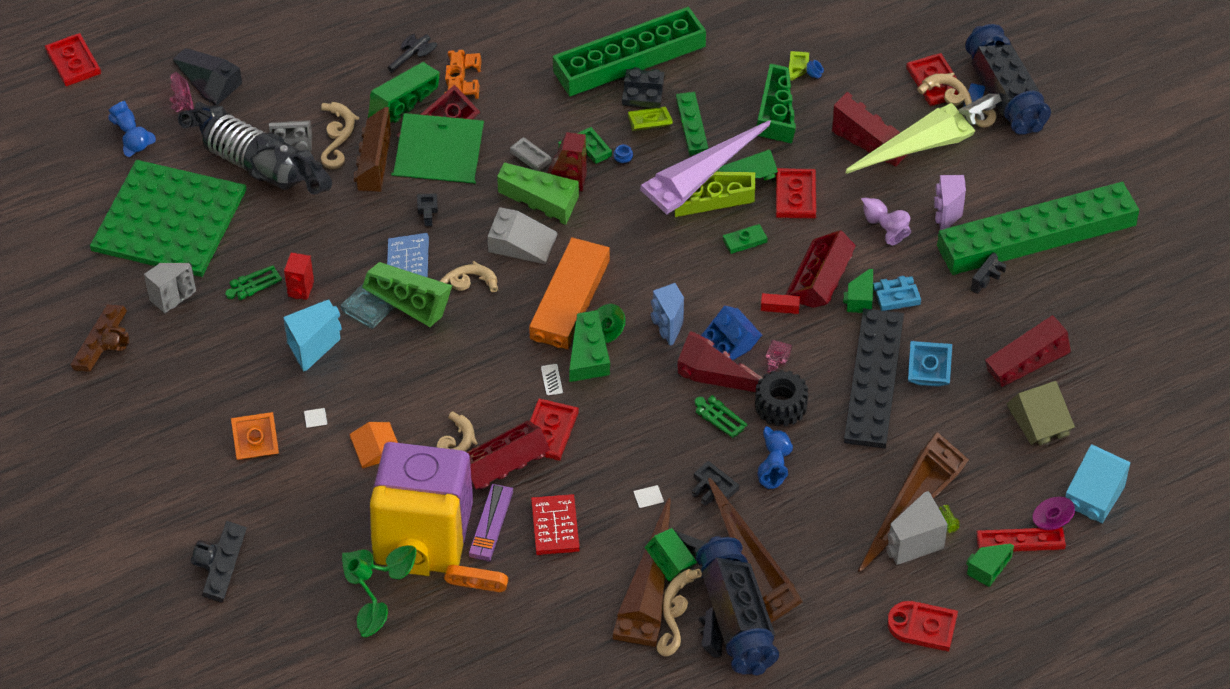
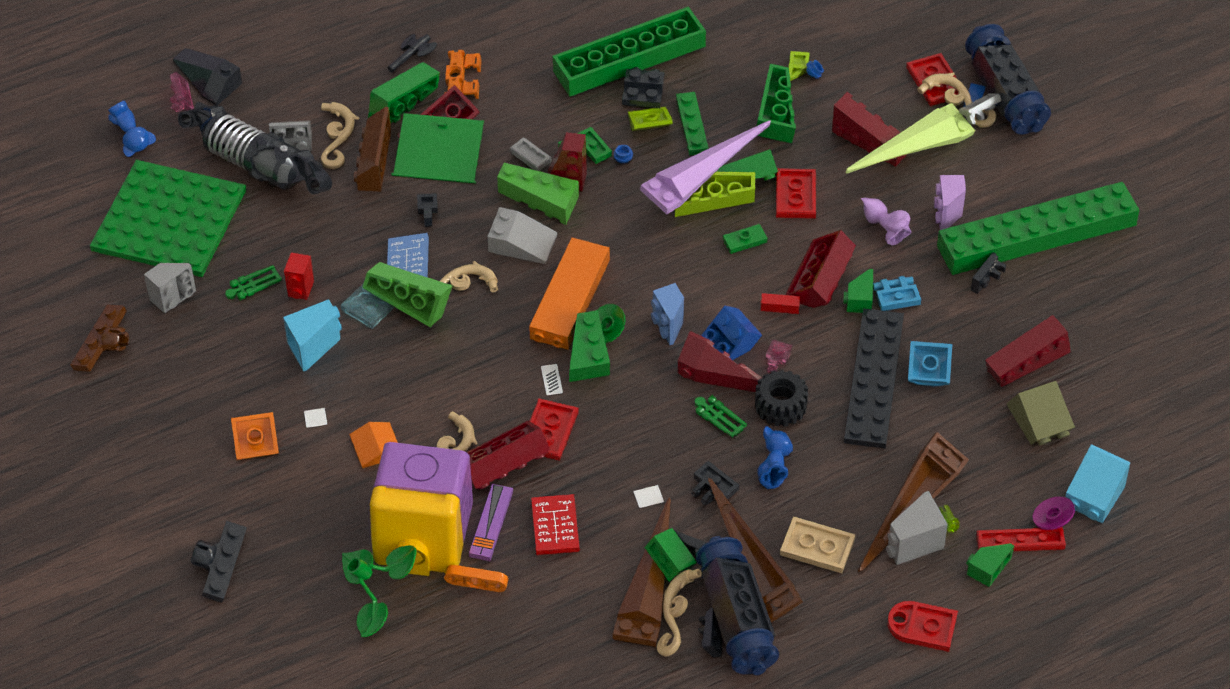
red tile [45,33,101,86] -> none
none -> tan plate [780,516,855,573]

